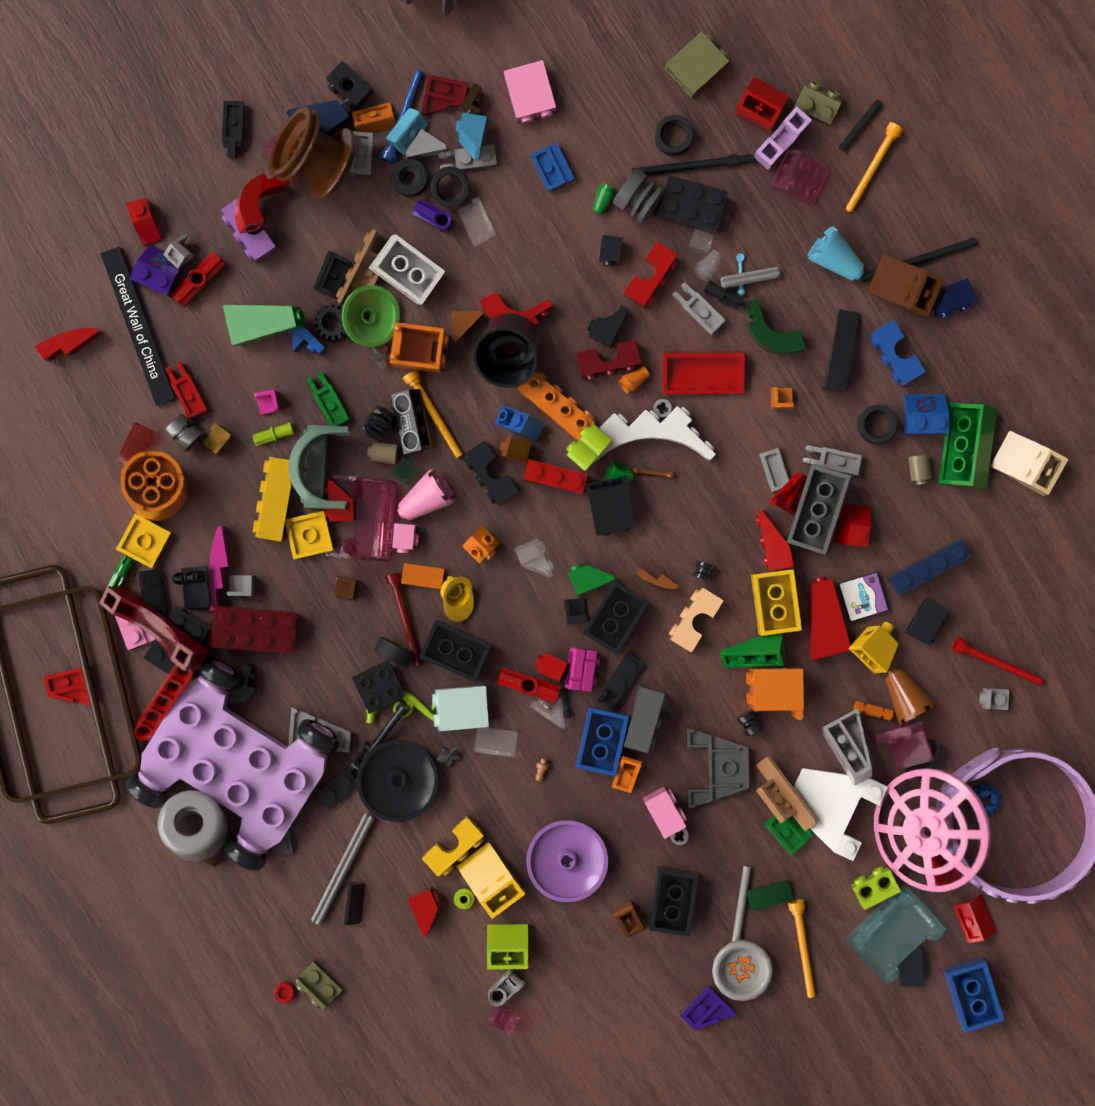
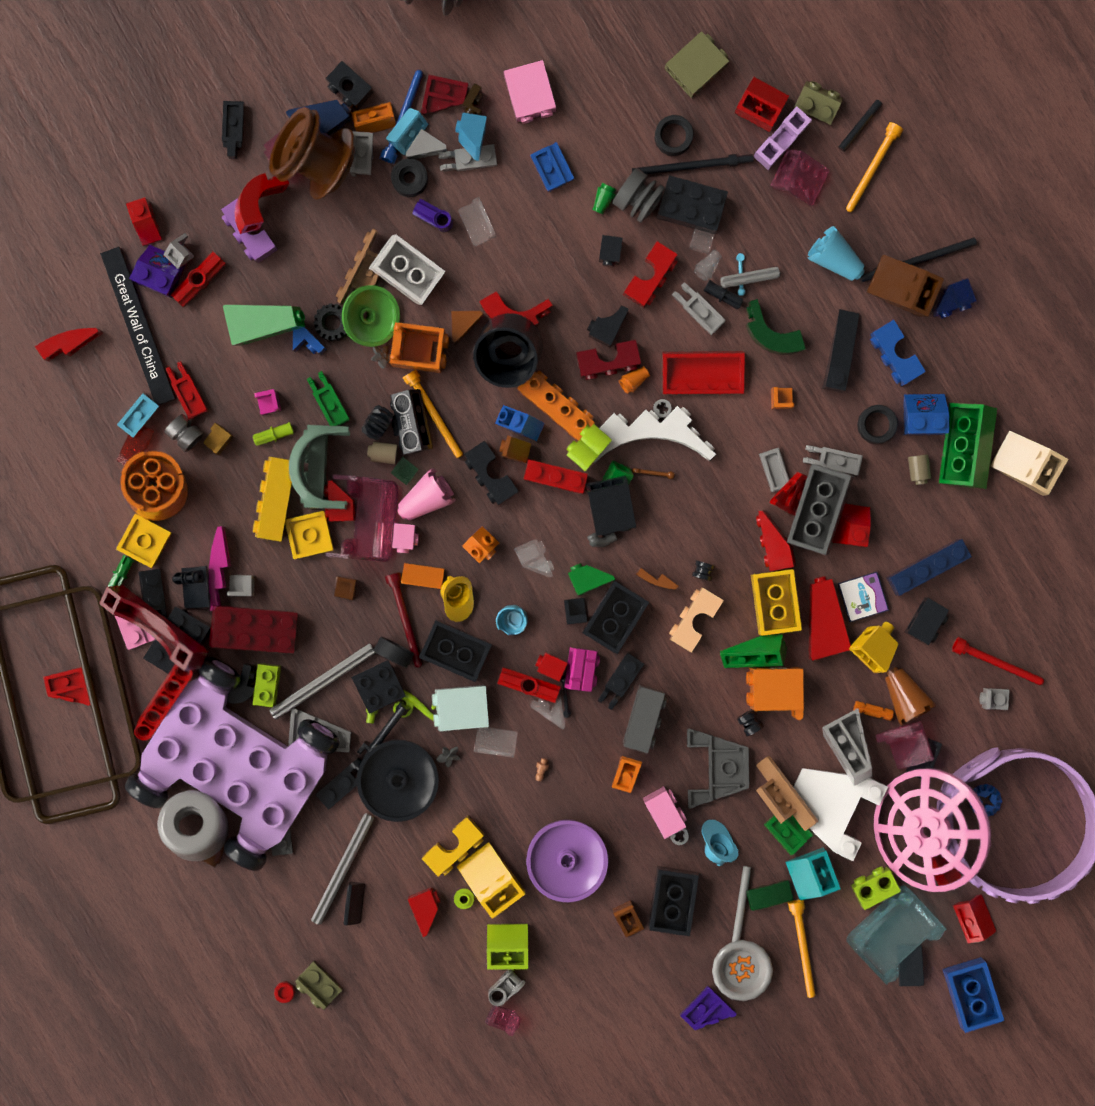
black hinge [313,250,351,299] -> none
black tyre [431,166,470,207] -> none
blue brick [575,706,629,776] -> none
none -> medium azure panel [117,393,159,437]
none -> lime brick [253,663,281,707]
none -> light grey axle [270,644,376,719]
none -> medium azure hair [496,605,528,635]
none -> dark grey arm [587,532,617,547]
none -> medium azure piece [702,820,738,866]
none -> teal slope [785,848,841,900]

